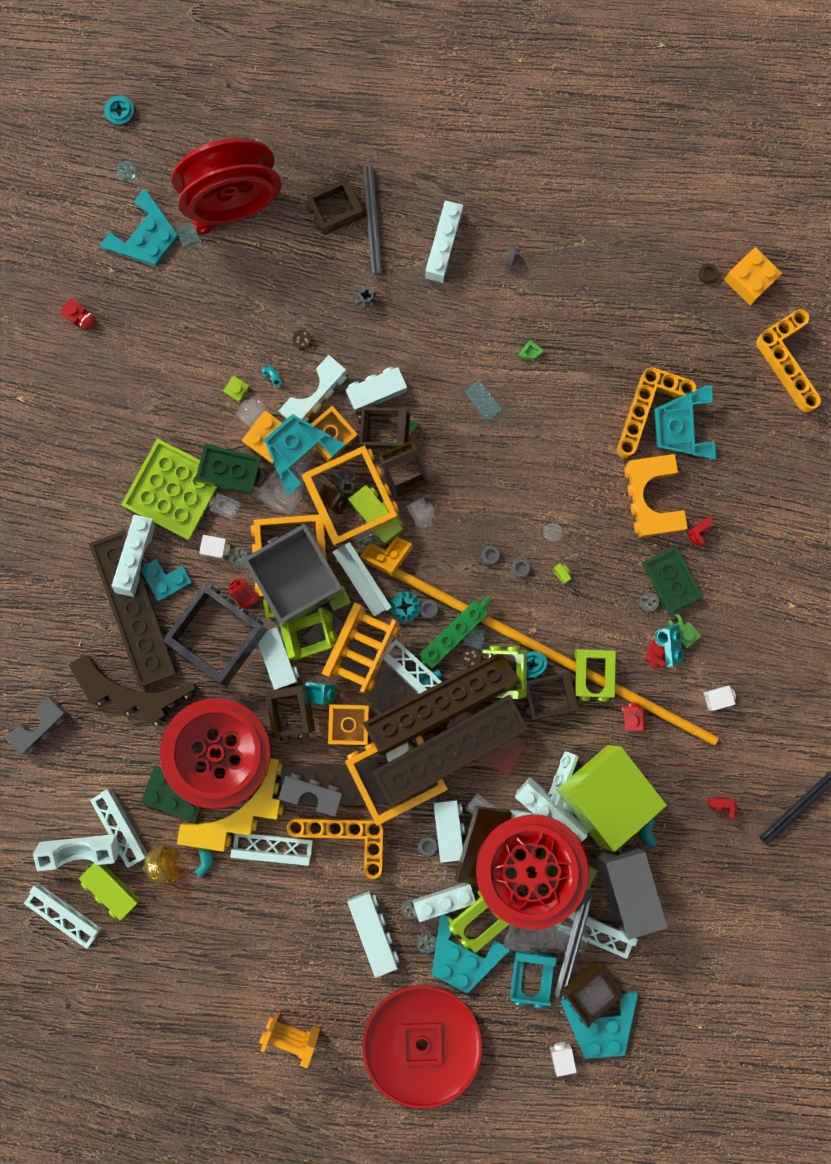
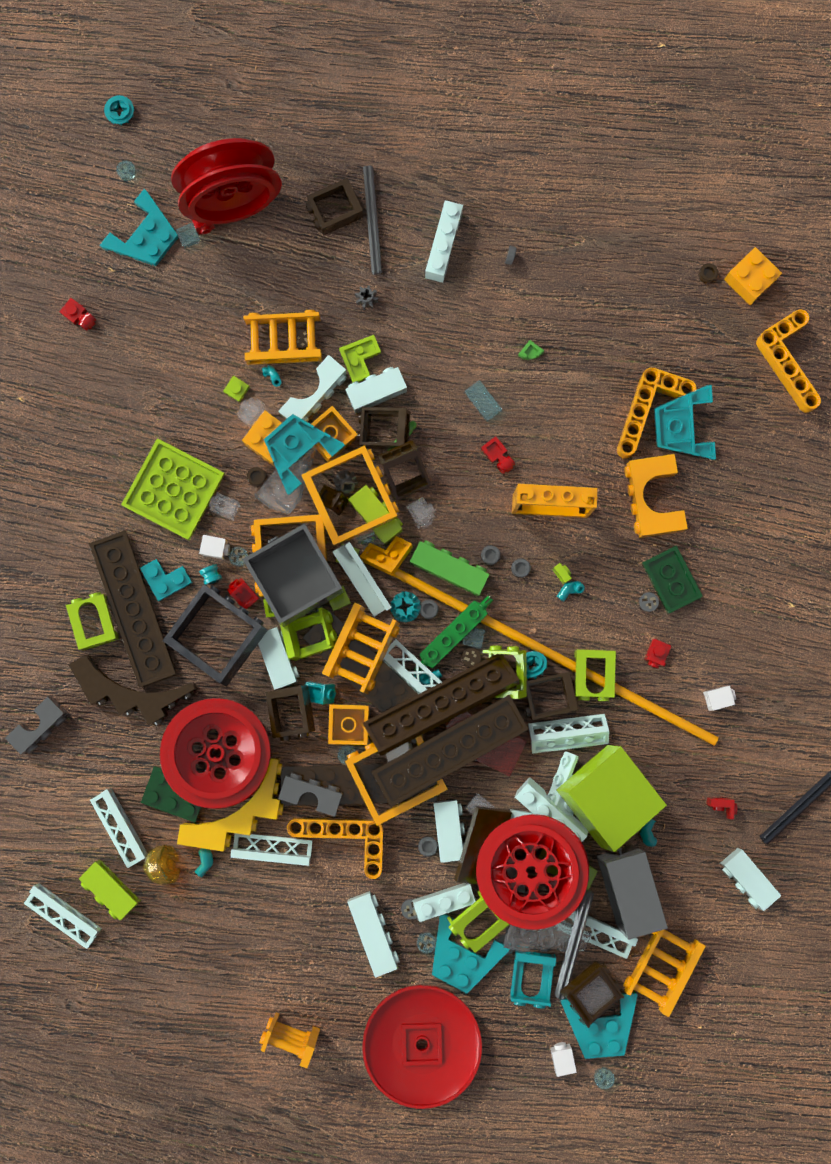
light aqua arch [33,834,120,871] -> none
light aqua arch [112,515,156,597] -> none
dark green plate [195,444,261,495] -> none
clear plate [543,523,562,542] -> none
red bracket [621,703,646,731] -> none
teal plate [654,624,684,667] -> none
bright green plate [667,613,701,649] -> none
red bracket [687,516,714,547] -> none
none -> lime panel [66,592,120,651]
none -> teal wheel [199,564,223,586]
none -> light orange fence [243,310,322,365]
none -> clear light blue tile [338,745,356,765]
none -> lime plate [339,335,381,383]
none -> bright green brick [410,540,489,597]
none -> red plate [481,436,515,474]
none -> light orange window [512,484,598,518]
none -> light aqua fence [528,714,609,754]
none -> teal arm [556,581,585,602]
none -> clear light blue tile [594,1067,615,1089]
none -> light orange fence [623,929,706,1017]
none -> light aqua brick [721,848,781,911]

